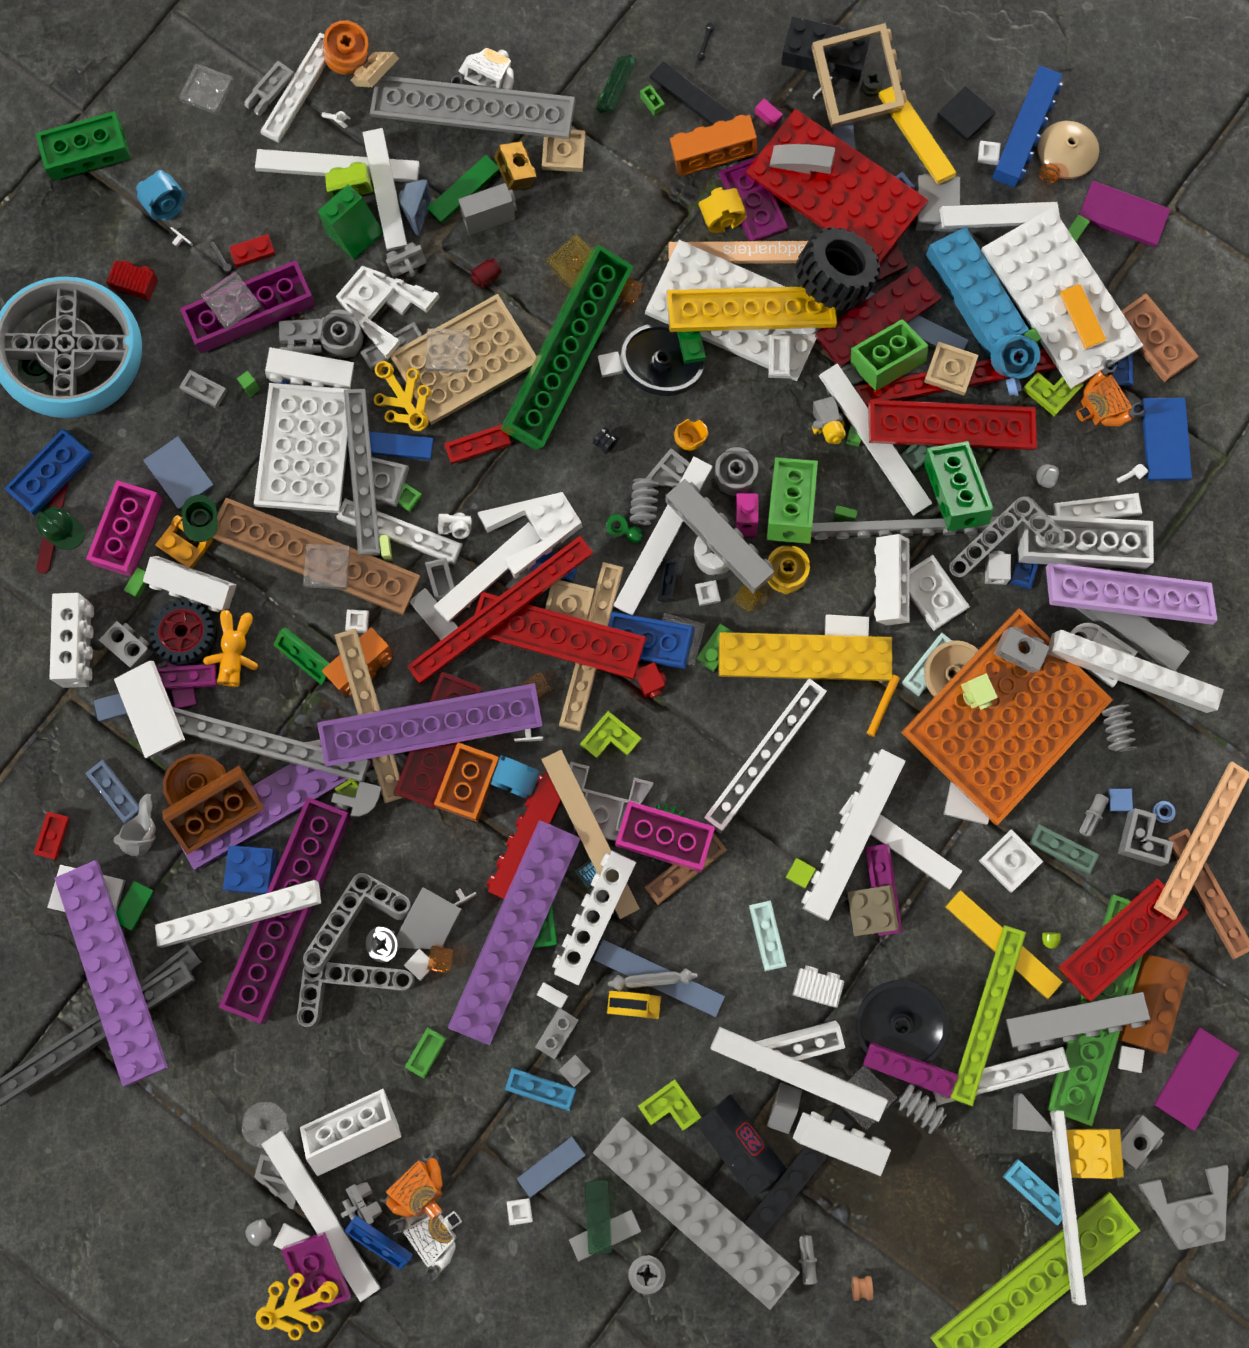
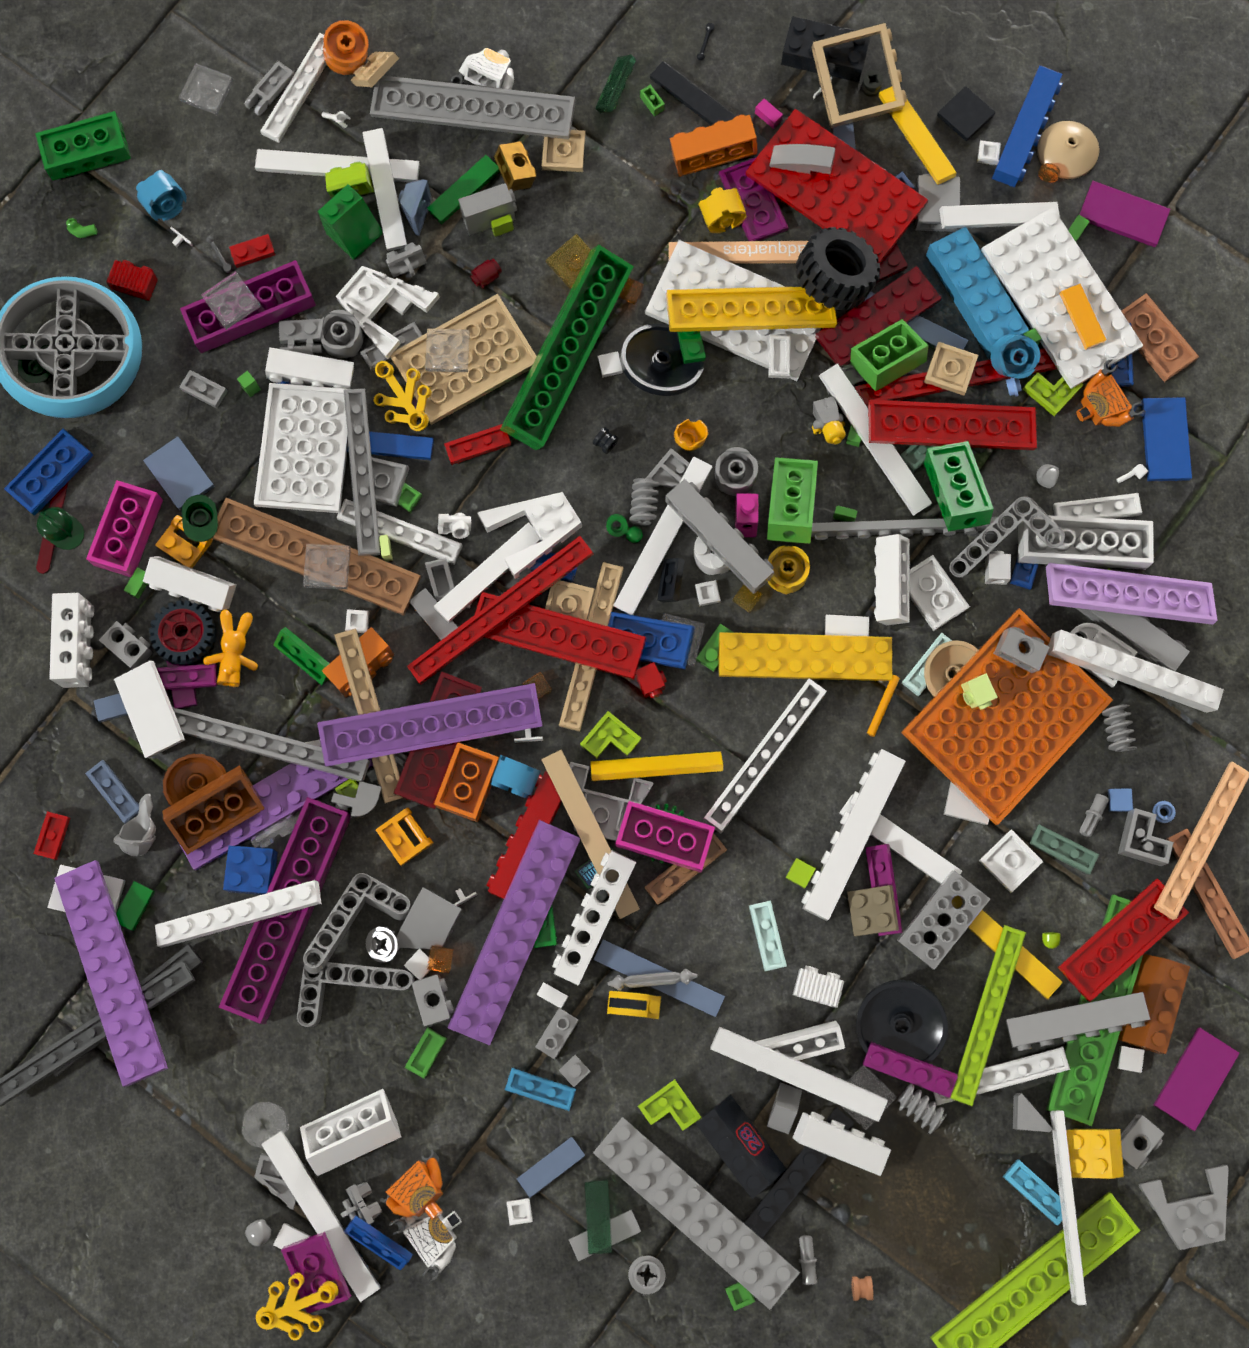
none -> bright green arm [66,218,98,238]
none -> clear plate [251,813,296,849]
none -> light orange plate [376,807,434,866]
none -> light grey brick [412,975,454,1027]
none -> lime tile [491,214,514,237]
none -> yellow tile [591,751,723,781]
none -> bright green tile [725,1282,756,1311]
none -> light grey brick [897,870,990,970]

